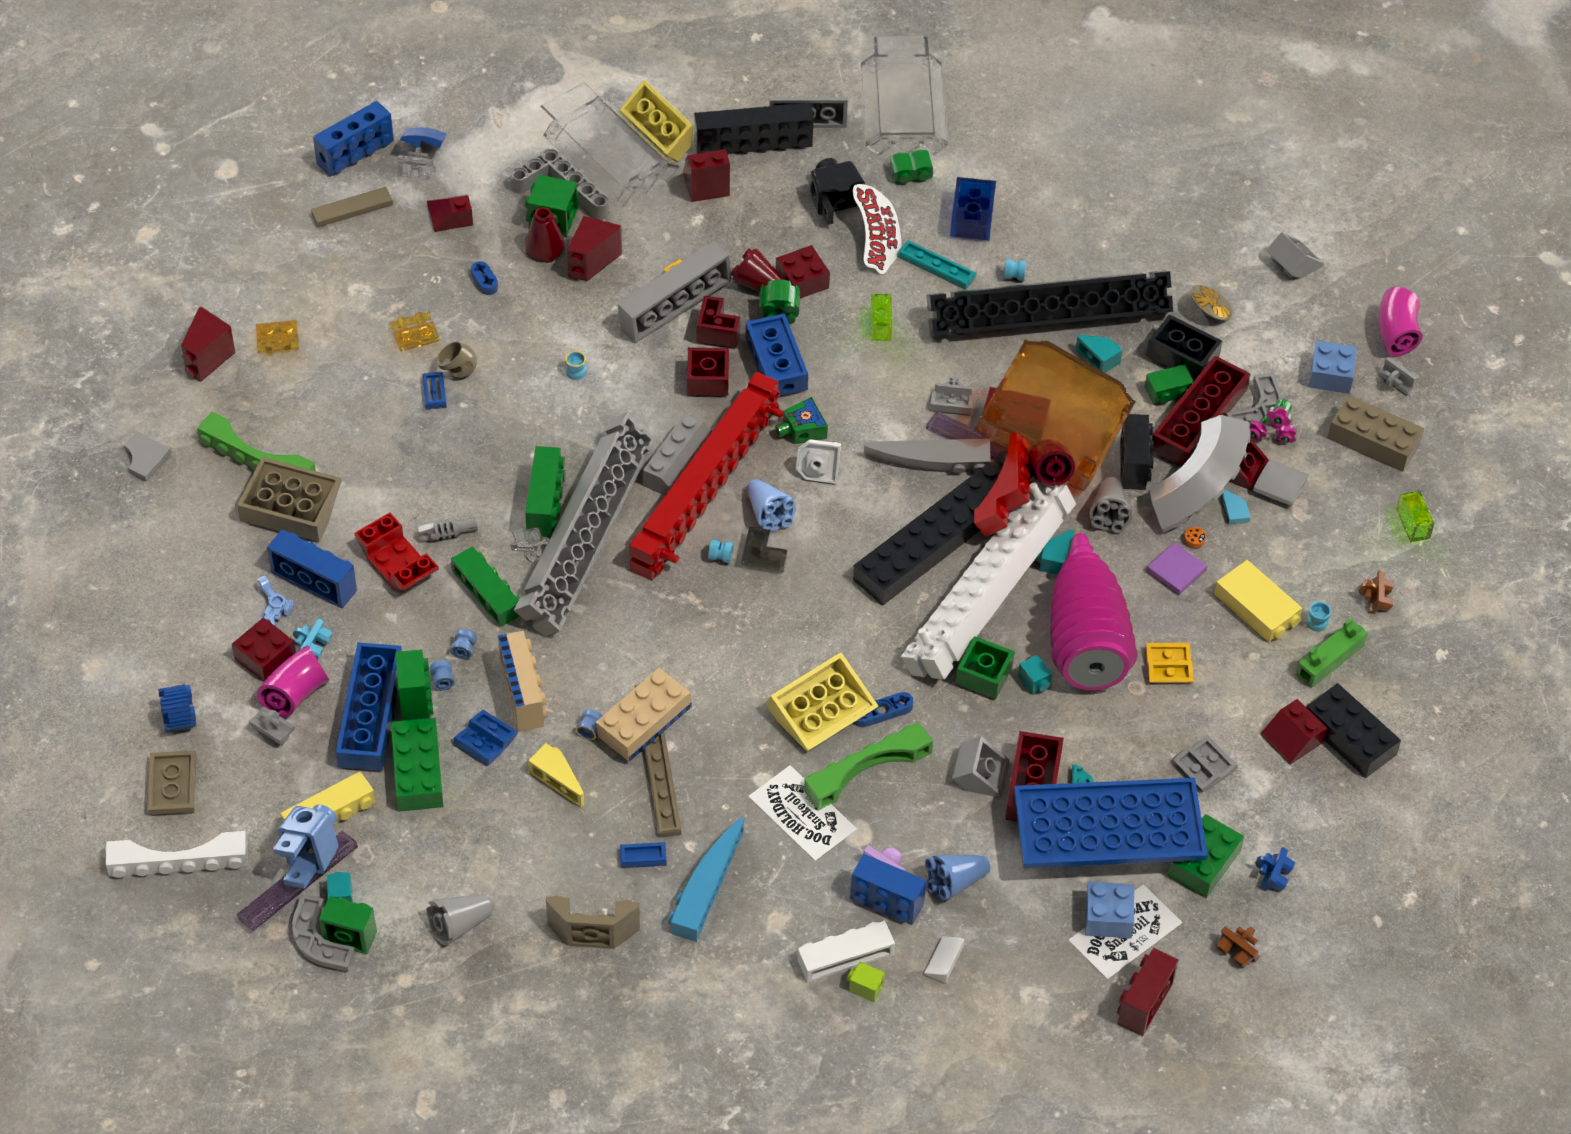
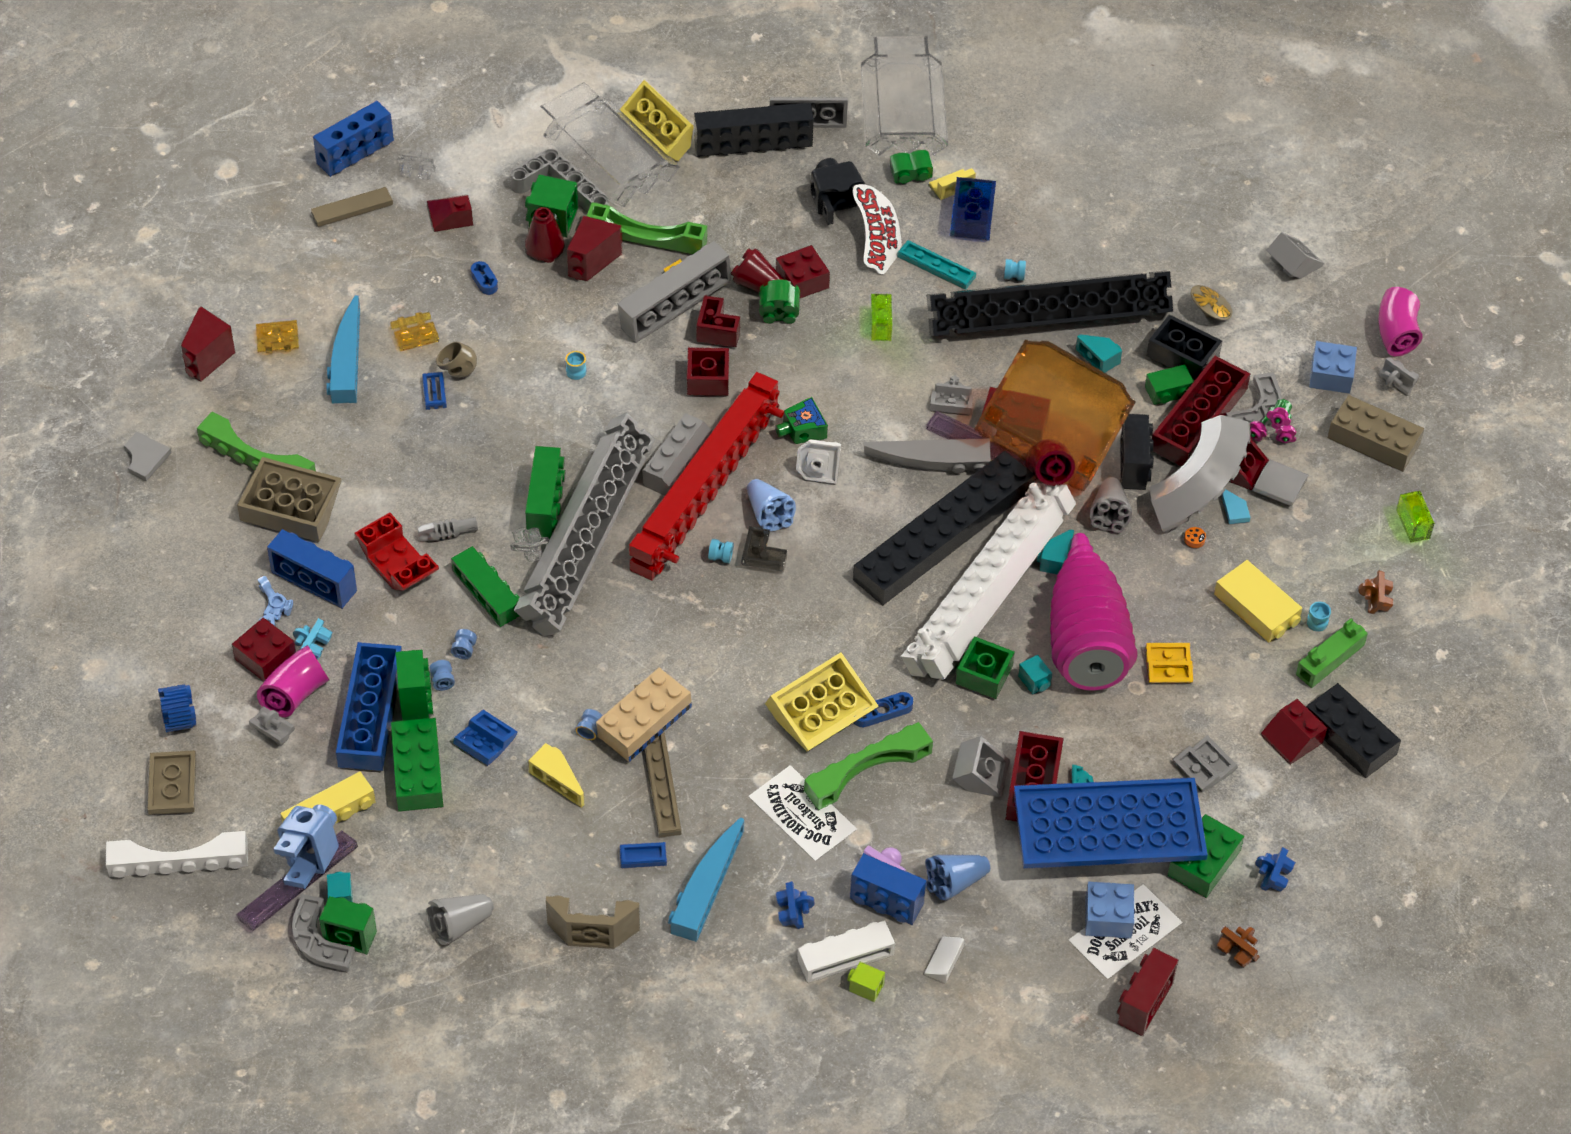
blue slope [400,127,447,148] -> none
tan brick [498,631,547,732] -> none
dark red slope [683,149,730,202] -> none
blue brick [745,313,808,396] -> none
red arch [974,431,1031,536] -> none
medium lavender tile [1147,542,1208,595] -> none
none -> dark azure slope [327,295,360,404]
none -> bright green arch [587,202,707,254]
none -> blue hips [776,881,815,929]
none -> light yellow panel [929,168,976,200]

